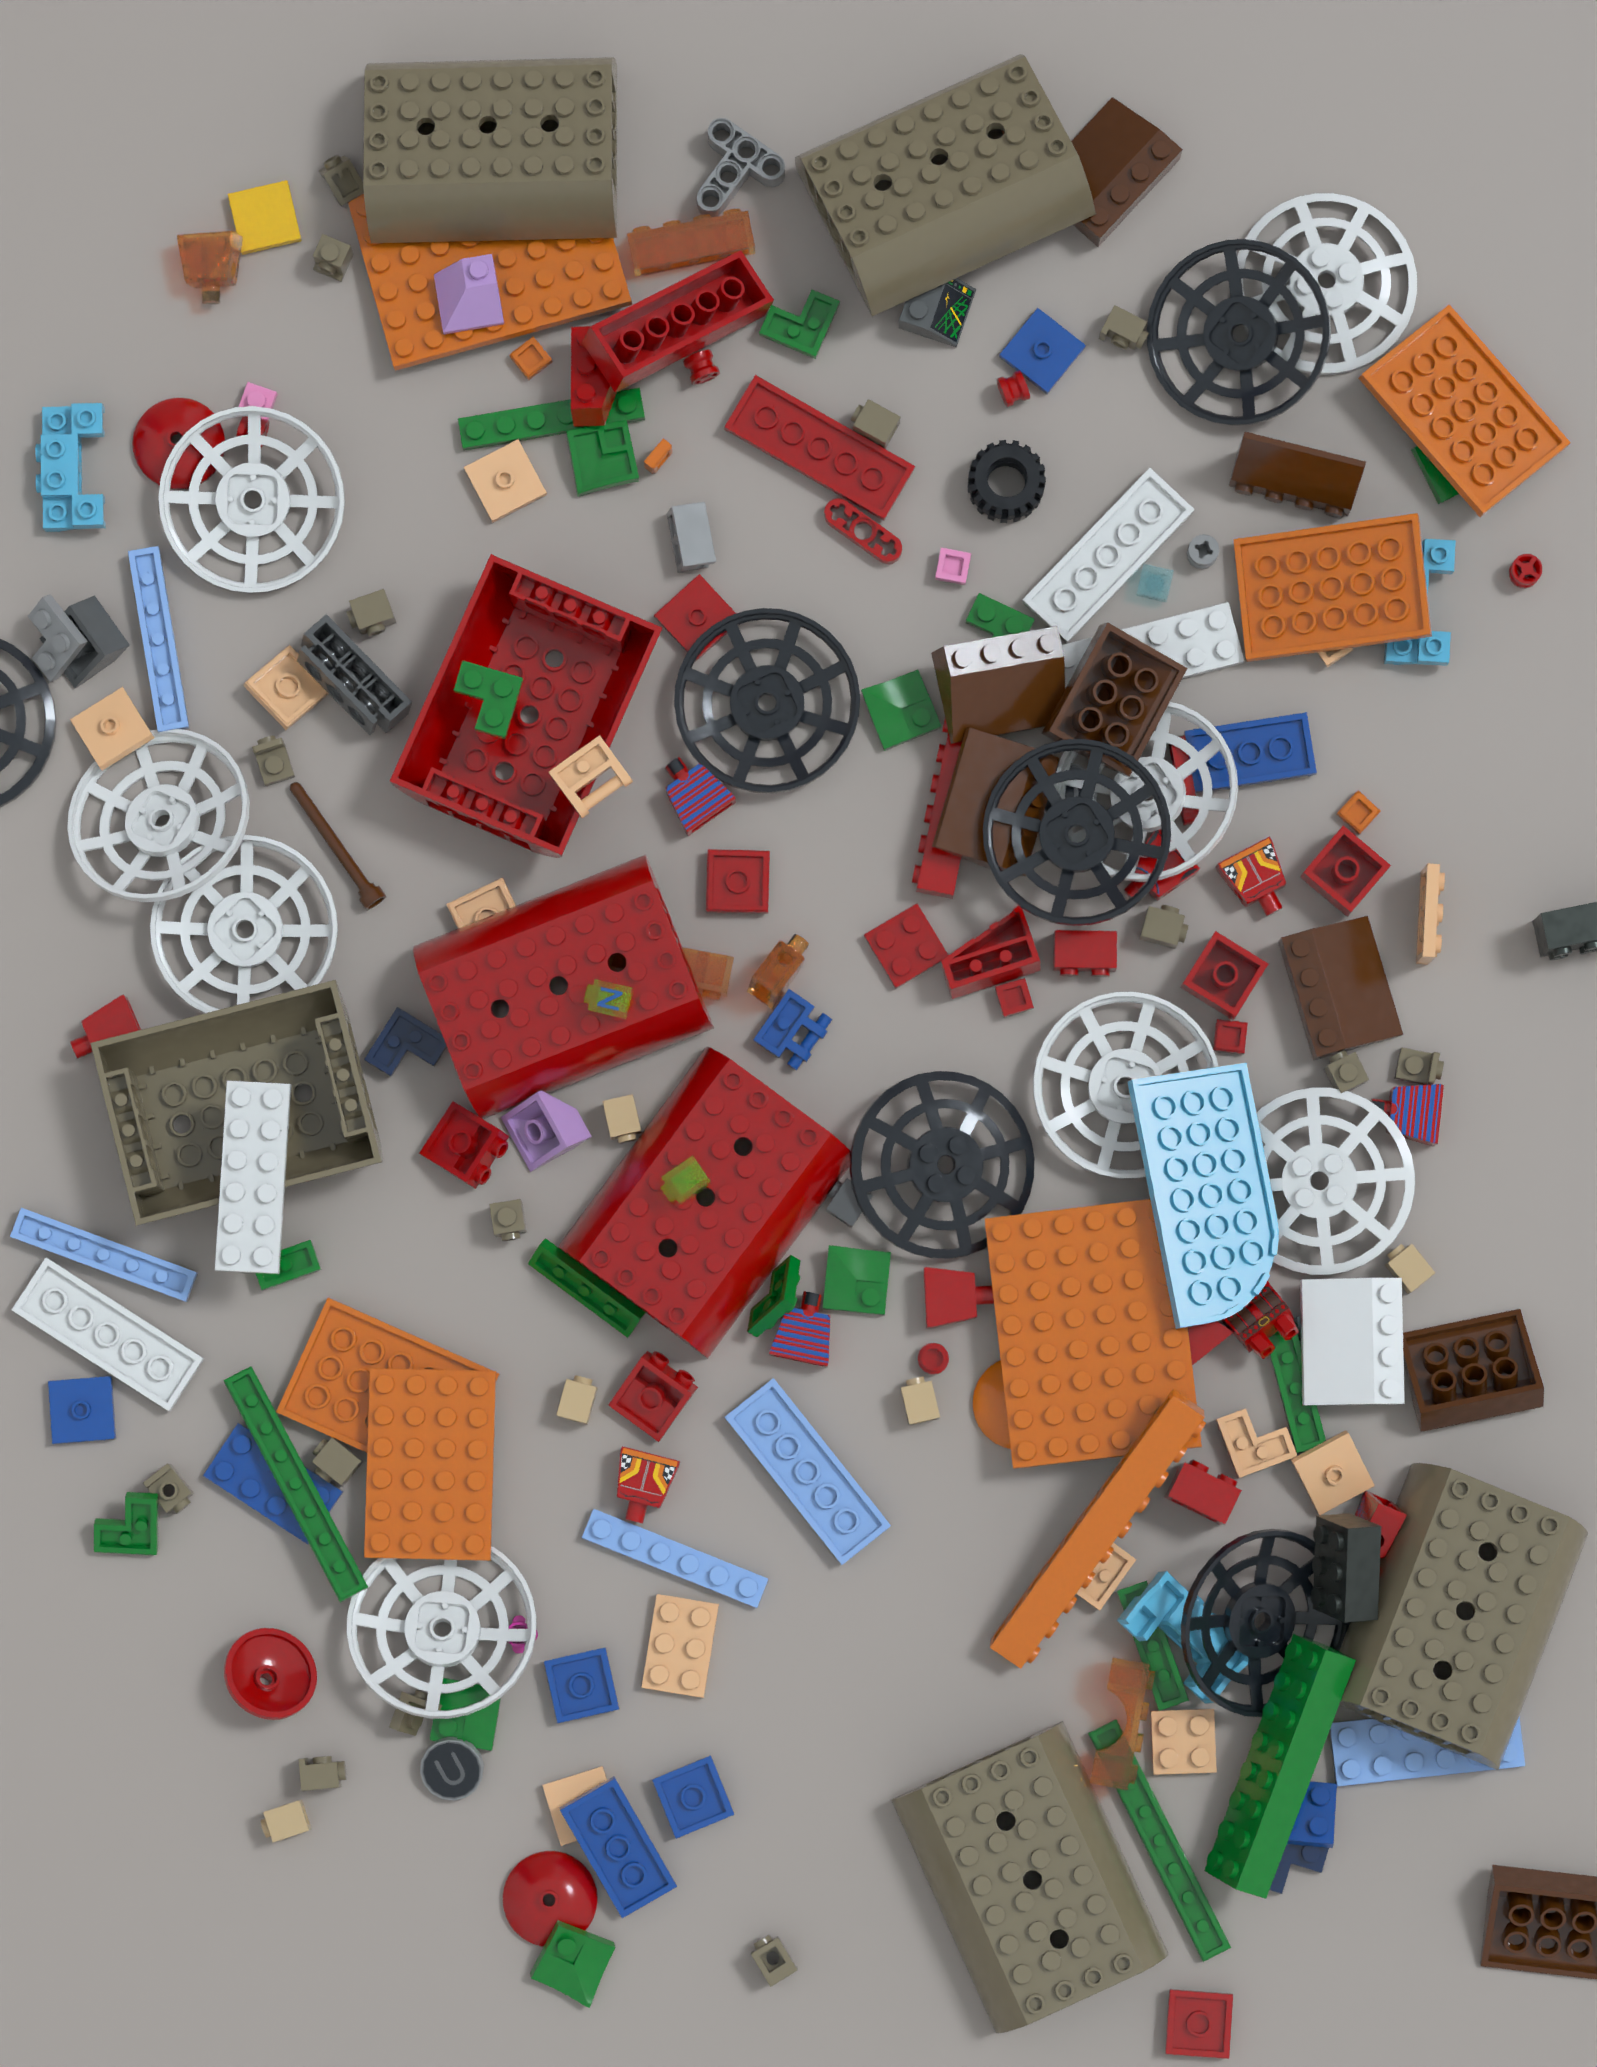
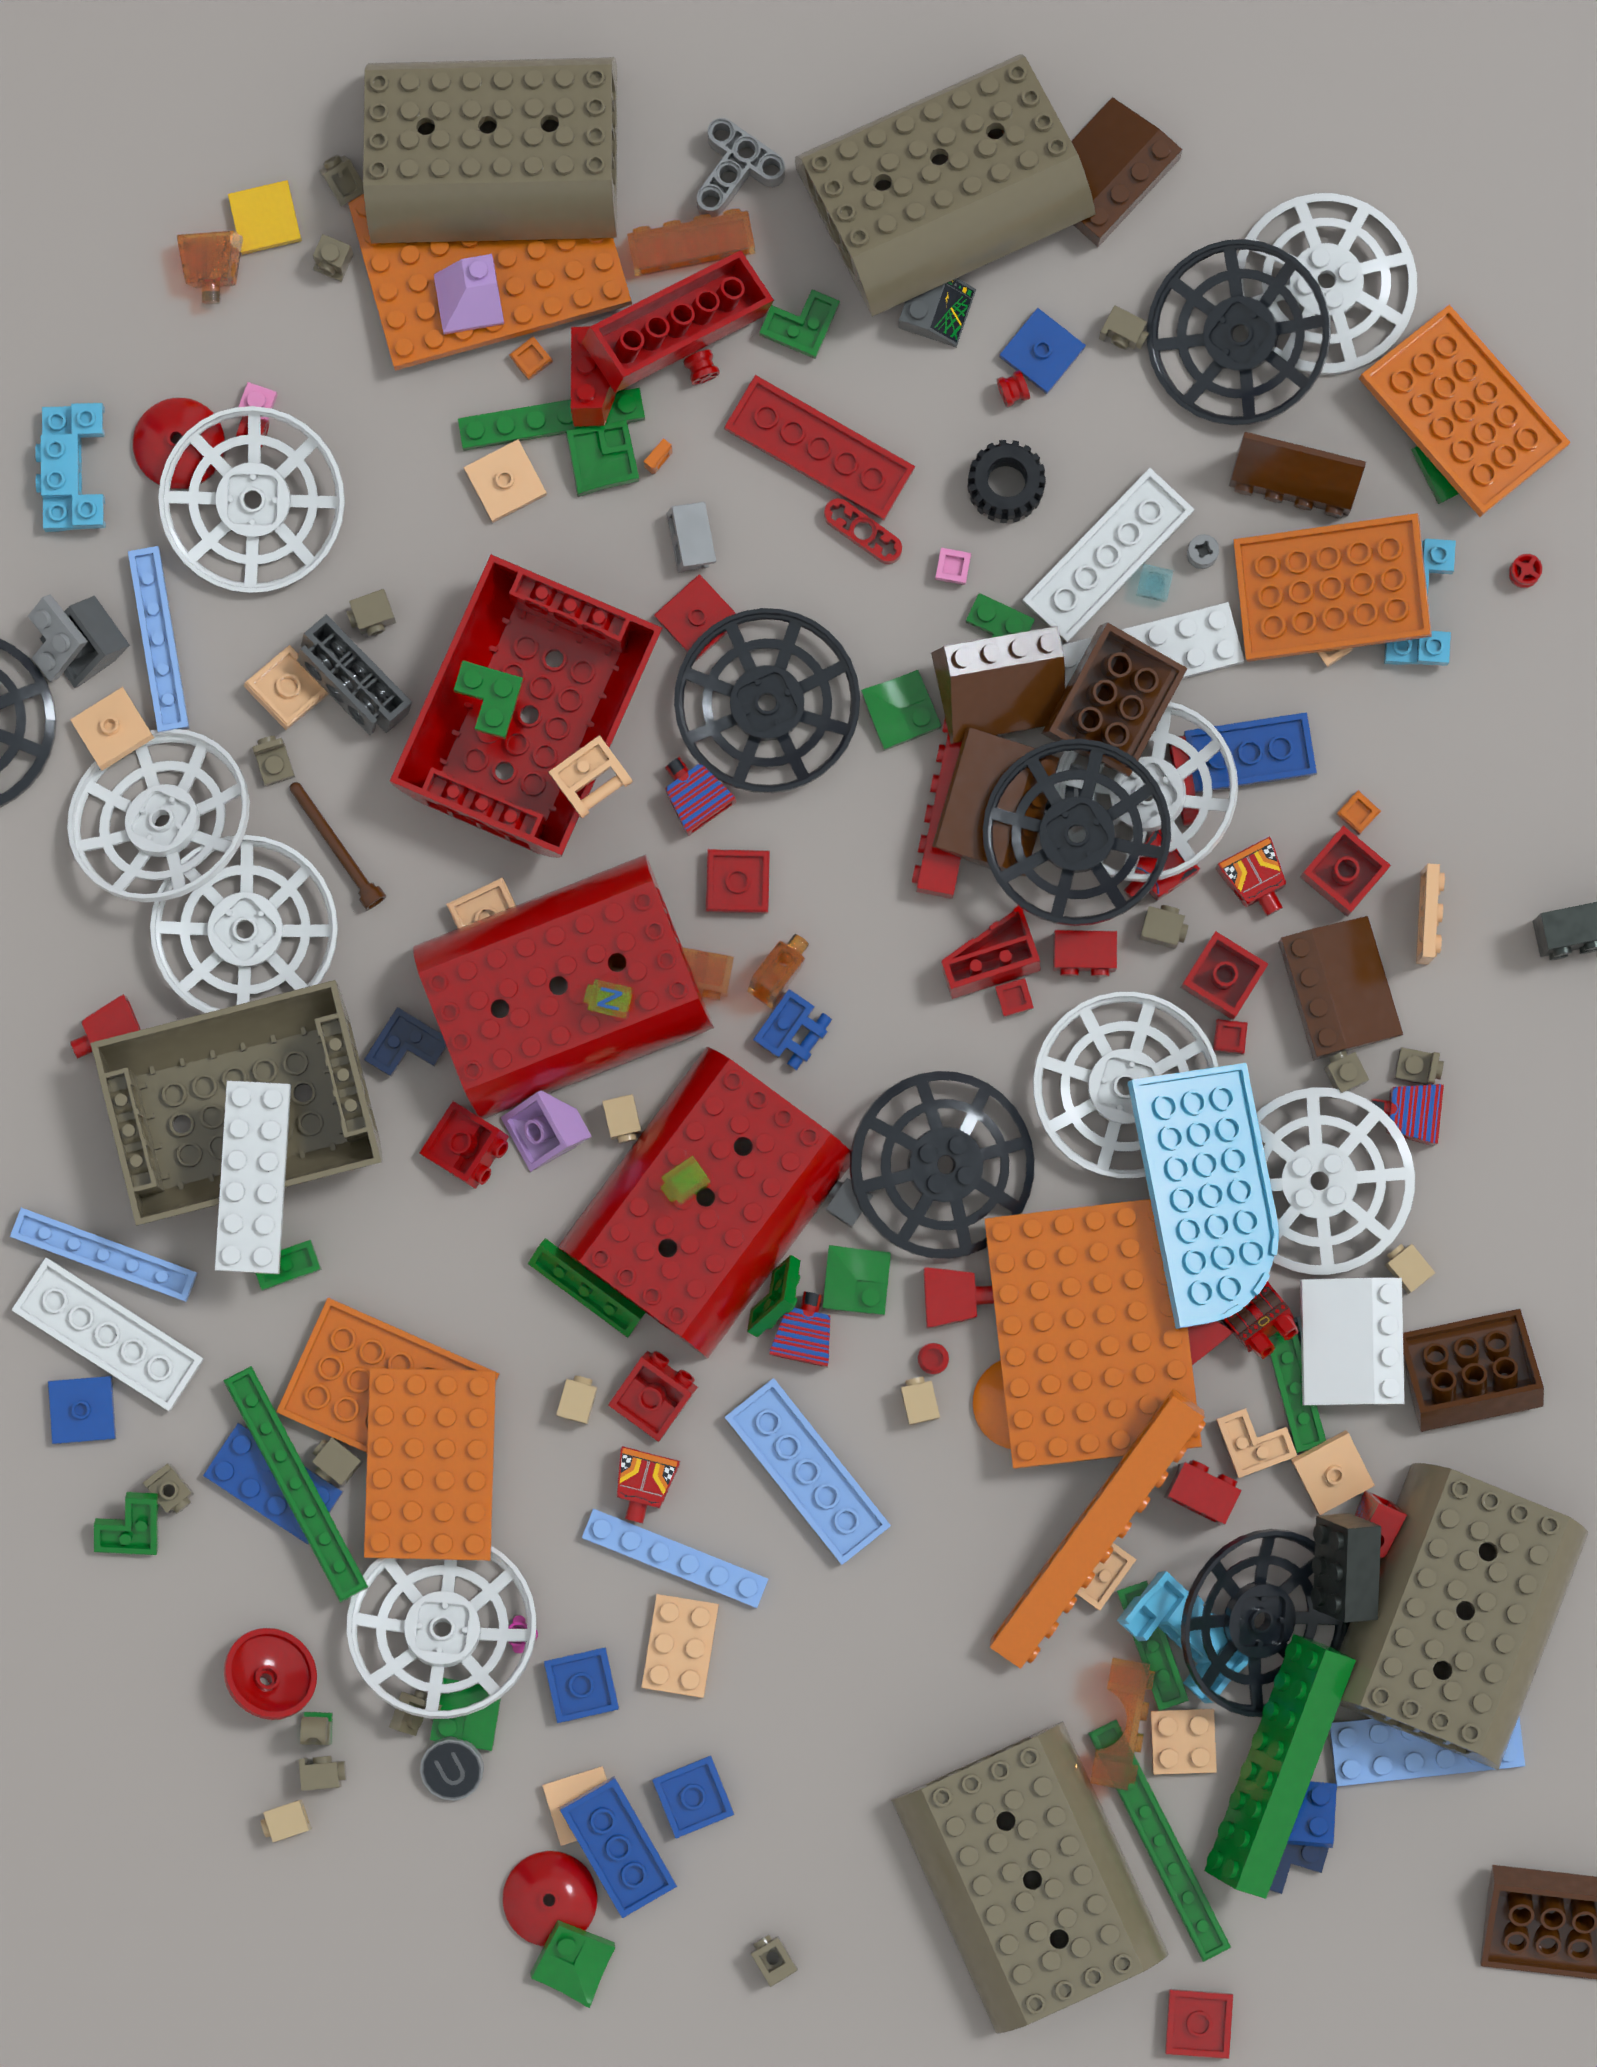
dark tan brick [489,1199,527,1241] -> none
dark tan brick [851,399,901,449] -> none
red plate [864,903,949,989] -> none
none -> dark tan leg [300,1712,333,1745]

